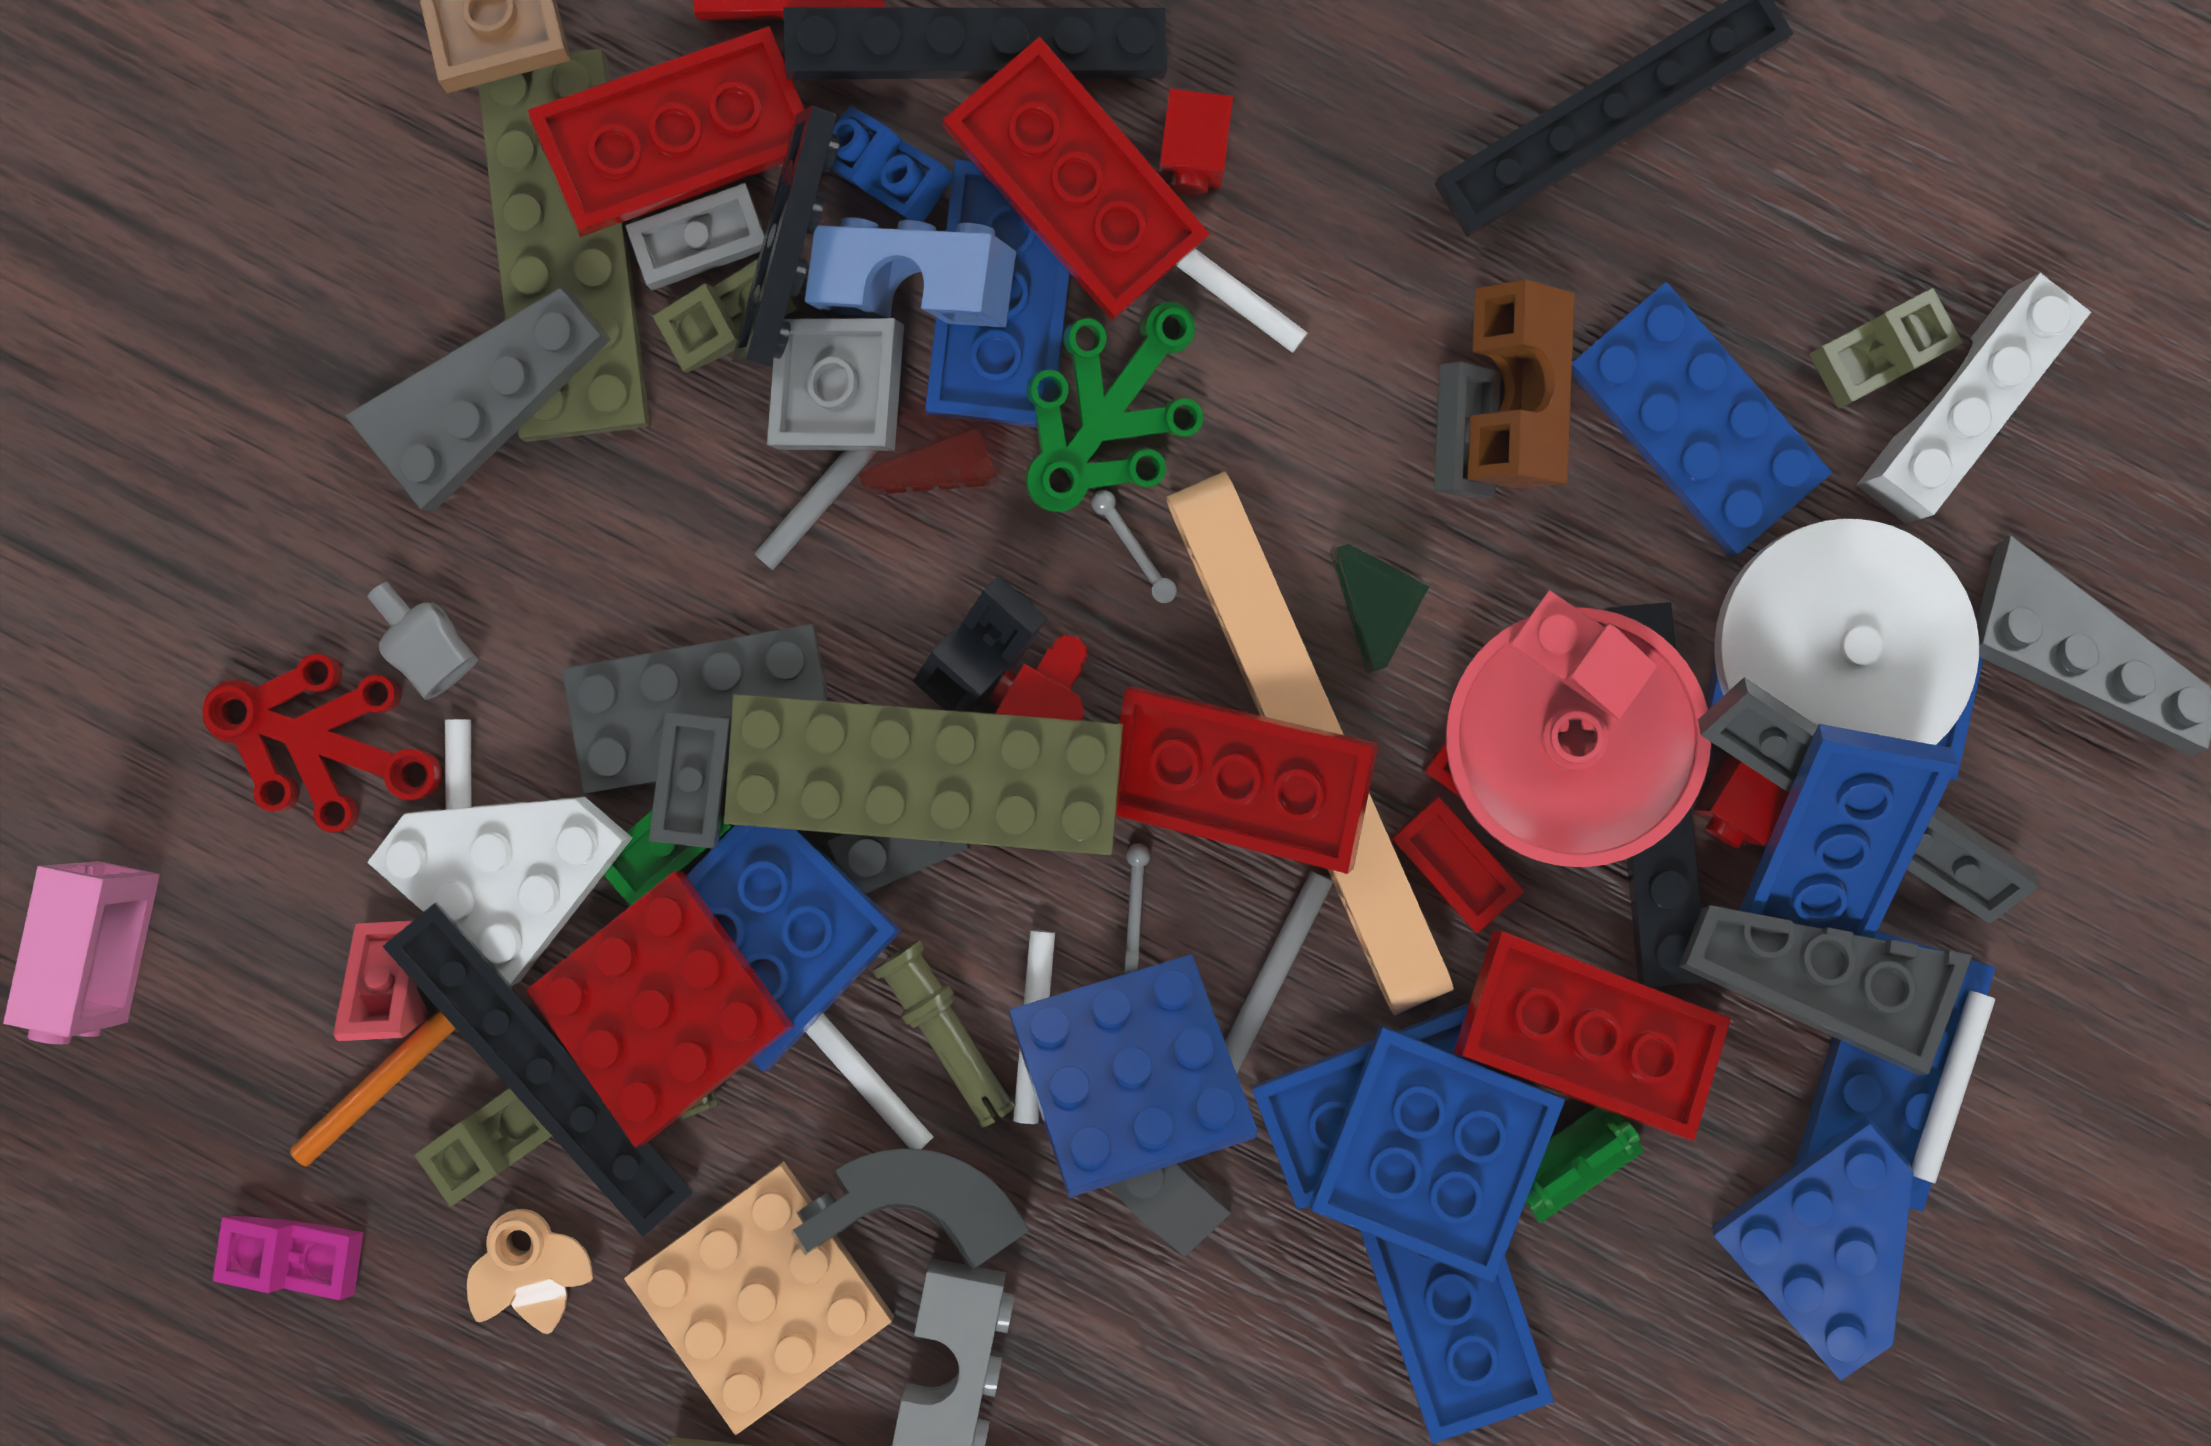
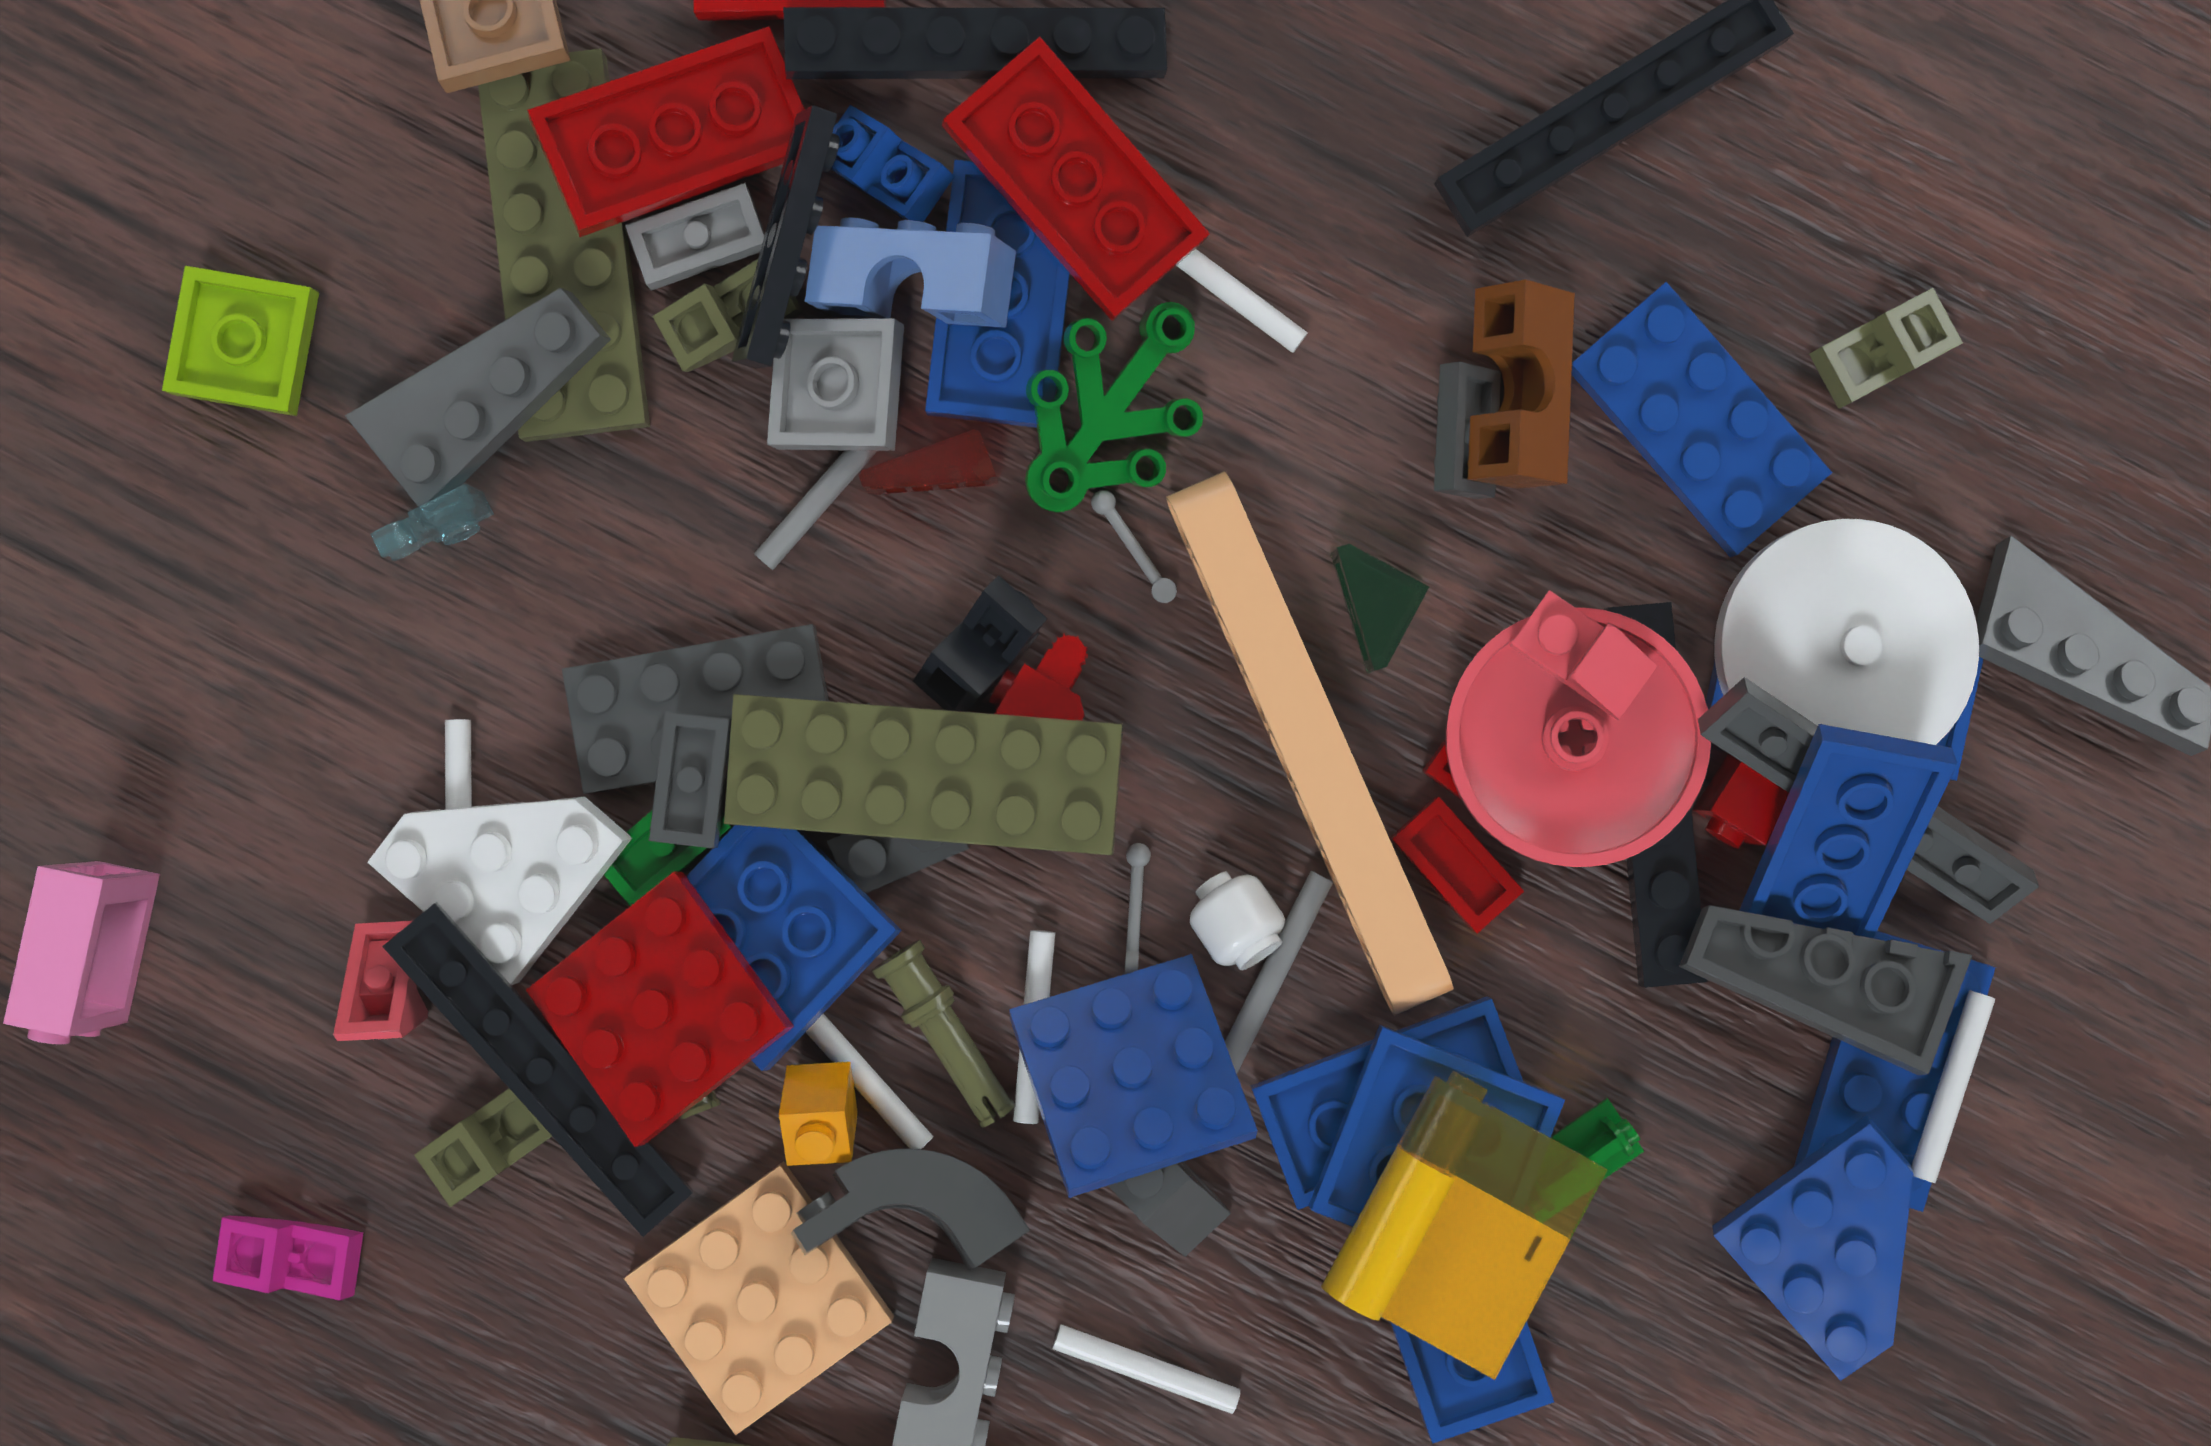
red plant [202,654,442,833] -> none
orange bar [290,1010,456,1167] -> none
light grey piece [367,582,478,700] -> none
light nougat plate [467,1209,593,1334] -> none
red plate [1117,686,1379,874] -> none
red brick [1159,88,1233,195] -> none
red plate [1453,931,1731,1141] -> none
white arch [1856,273,2091,524] -> none
none -> lime plate [162,266,319,416]
none -> clear light blue plate [370,484,494,561]
none -> light orange brick [779,1062,858,1166]
none -> white bar [1052,1324,1241,1414]
none -> white head [1190,871,1285,970]
none -> clear yellow door [1321,1070,1608,1380]

